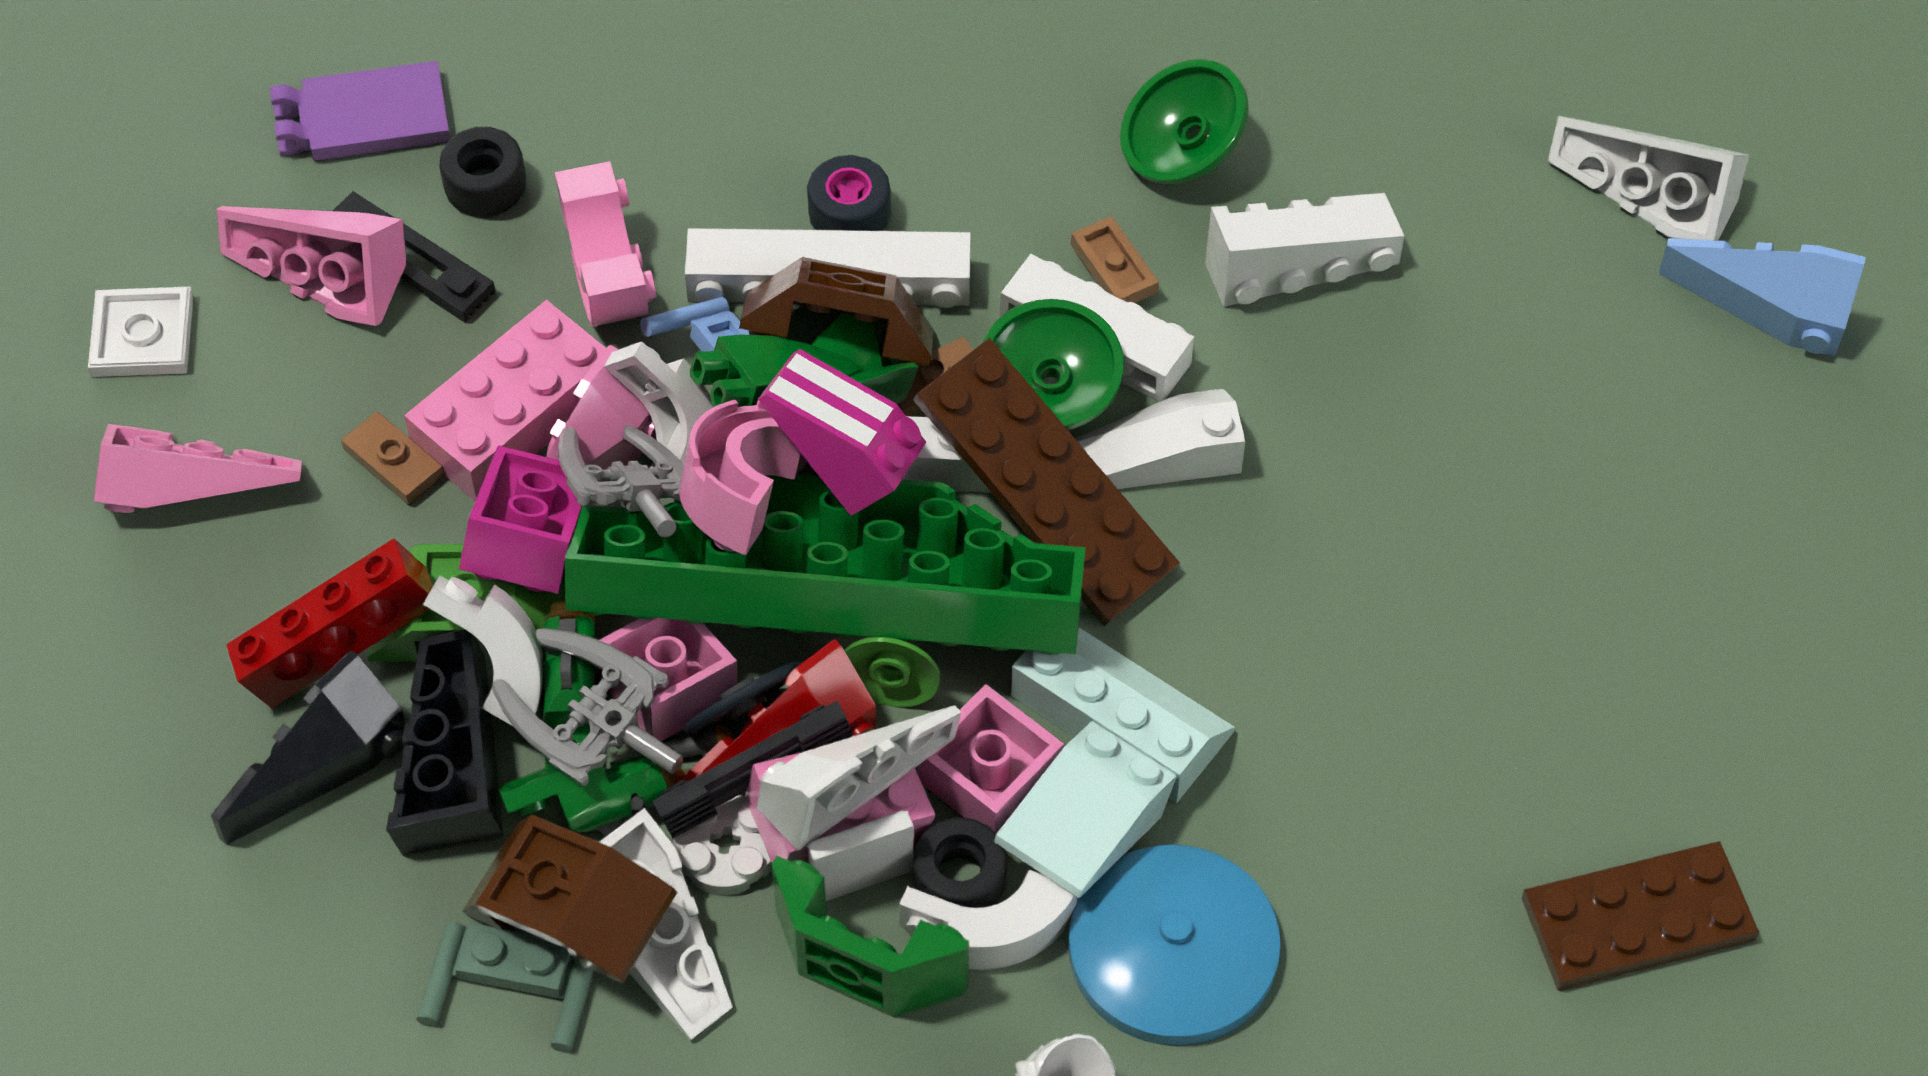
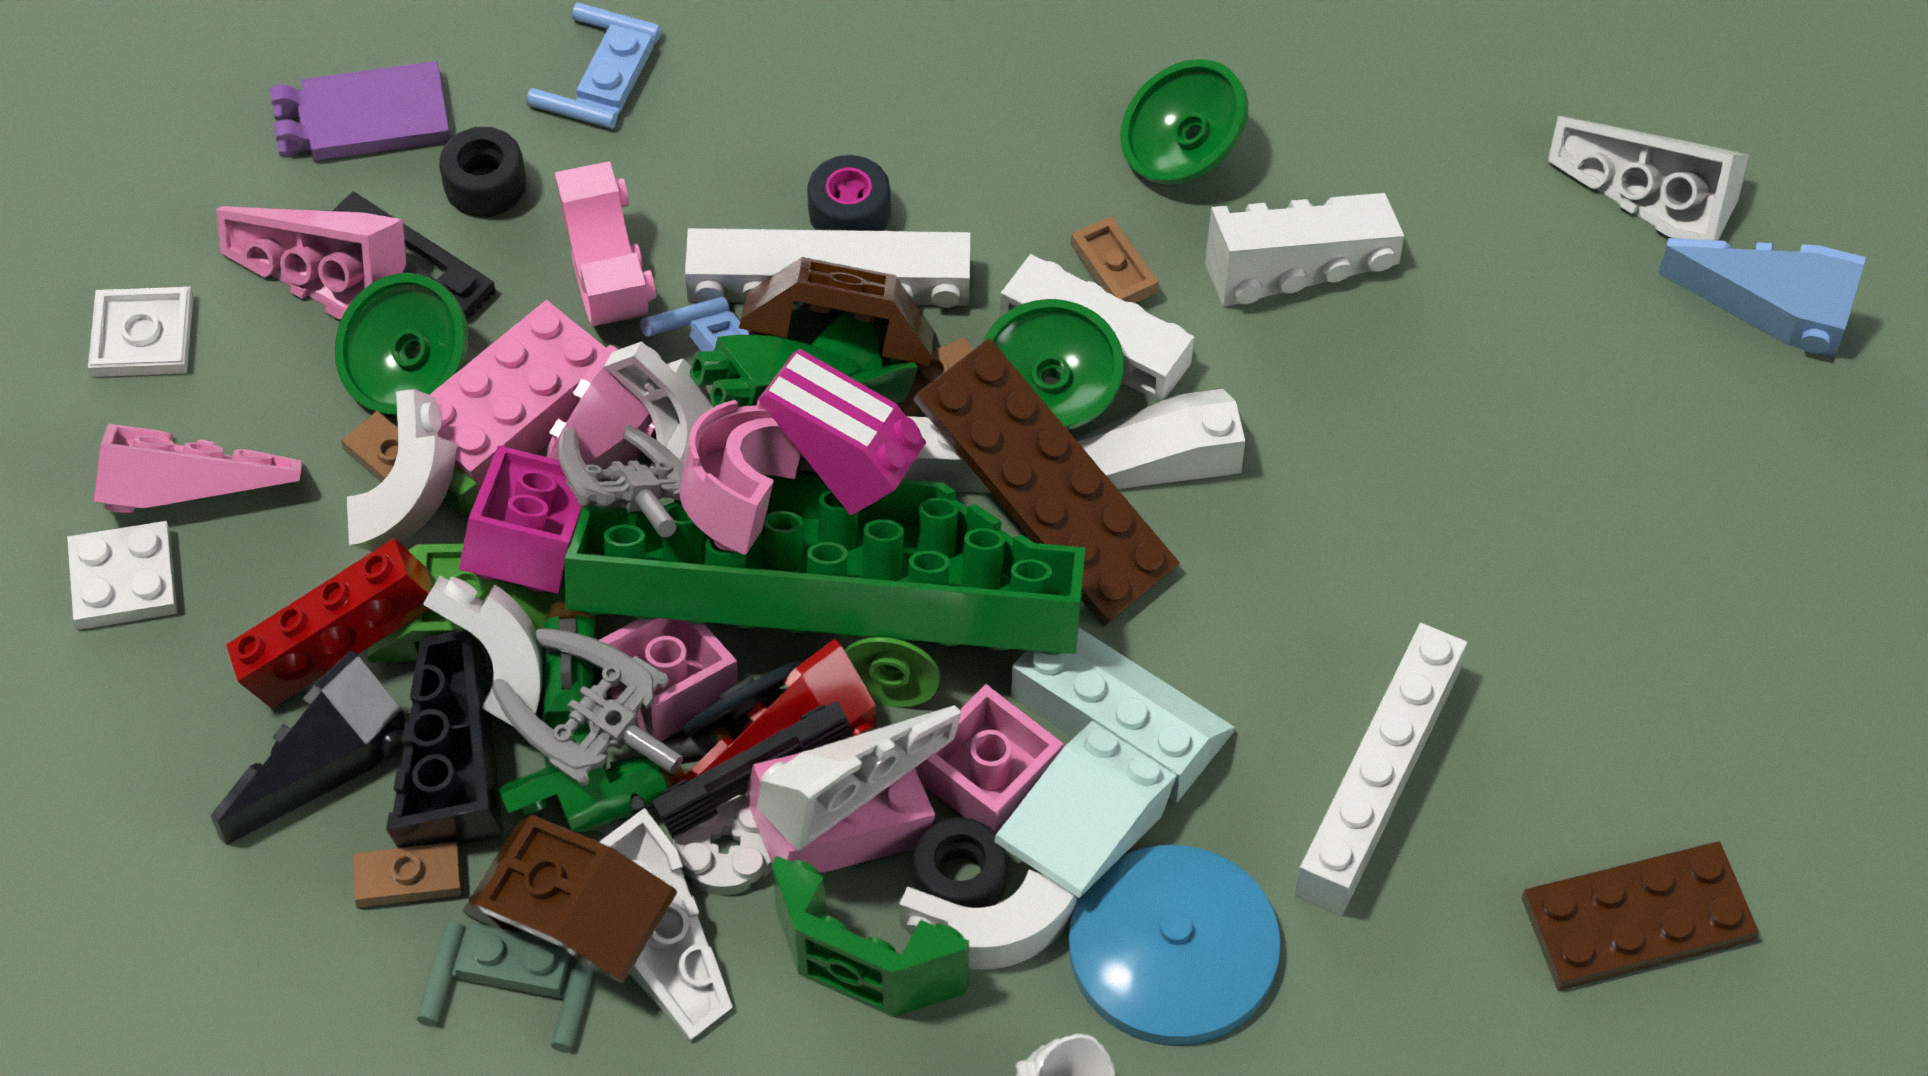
white tile [807,810,914,901] -> none
none -> white plate [67,521,178,630]
none -> green dish [335,273,468,416]
none -> white arch [347,389,456,552]
none -> medium nougat plate [353,842,462,908]
none -> bright green tile [443,465,479,519]
none -> light blue plate [527,2,662,129]
none -> white brick [1295,622,1467,916]

